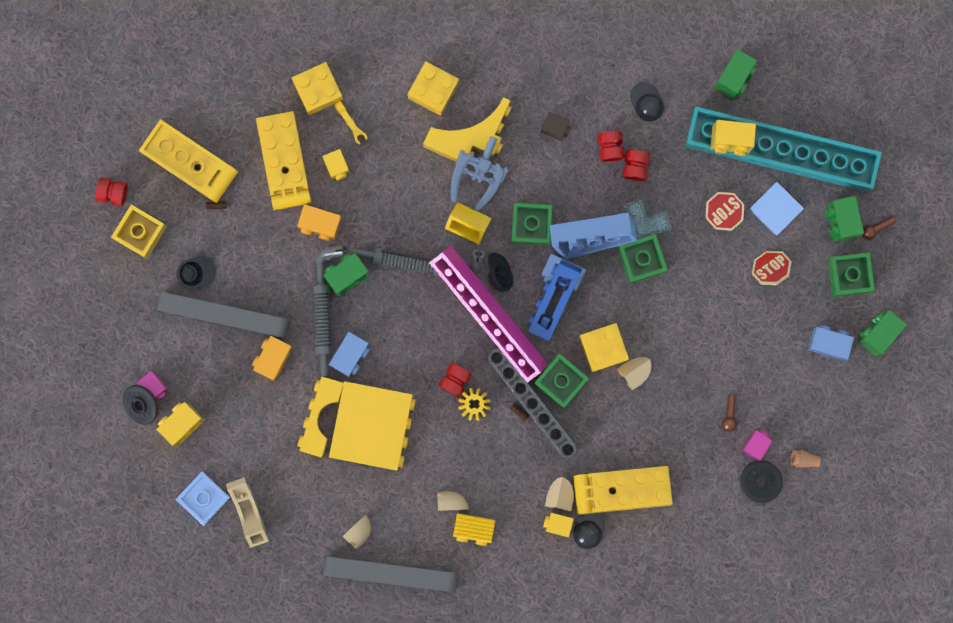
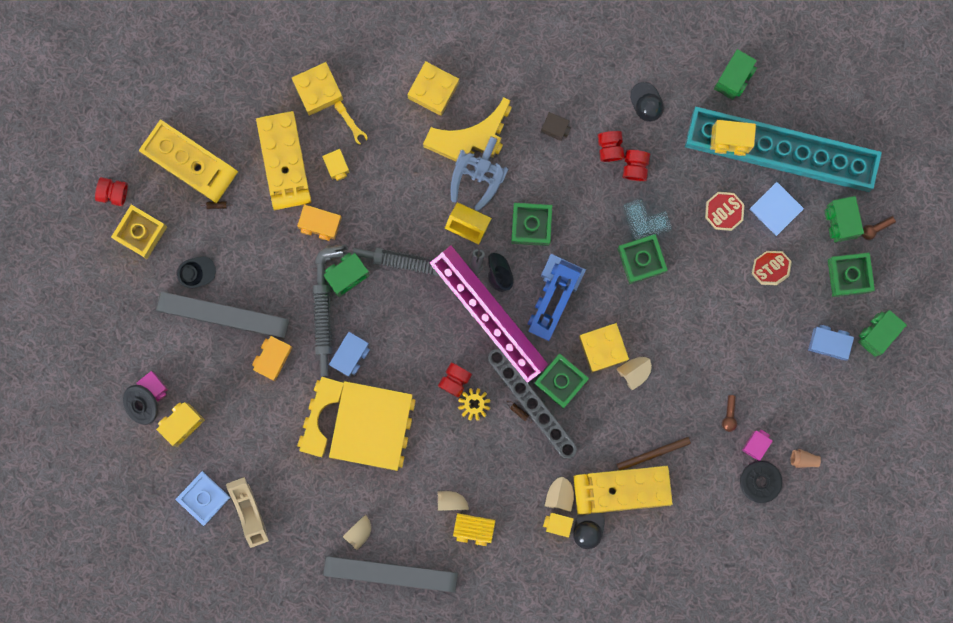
medium blue wedge [549,213,638,260] -> none
none -> reddish brown bar [616,437,691,471]

